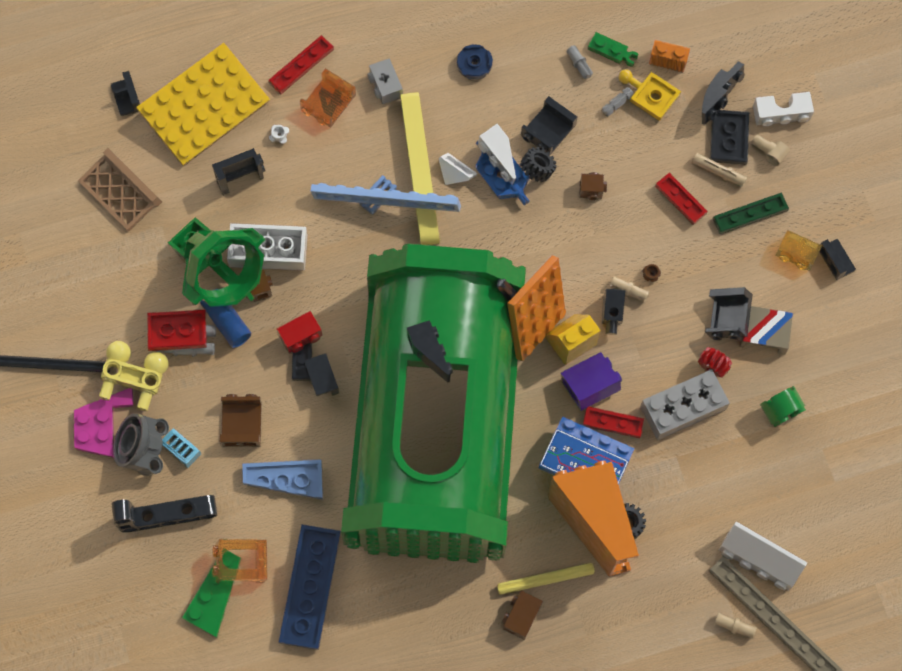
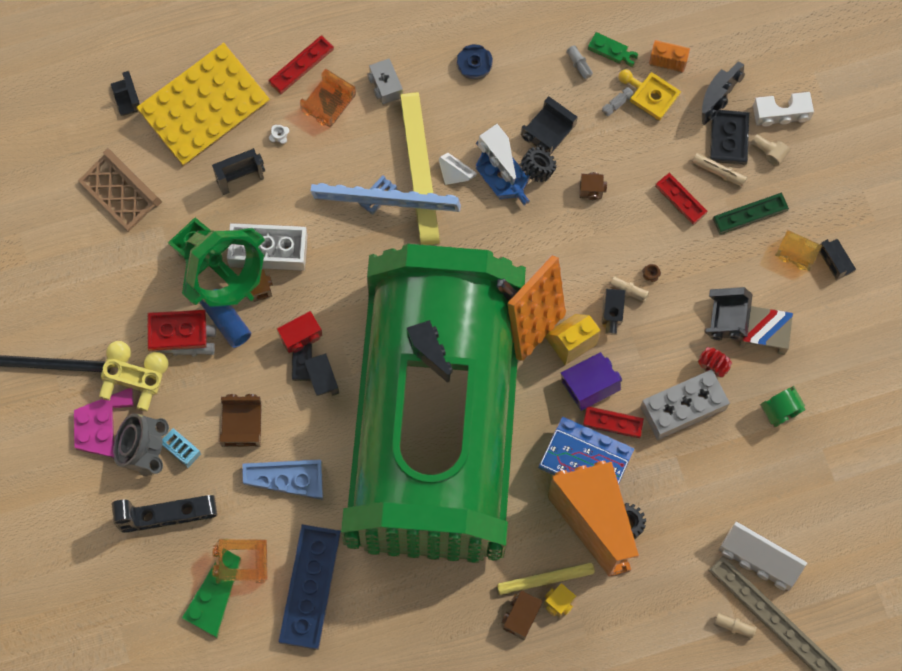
none -> yellow brick [544,583,576,618]

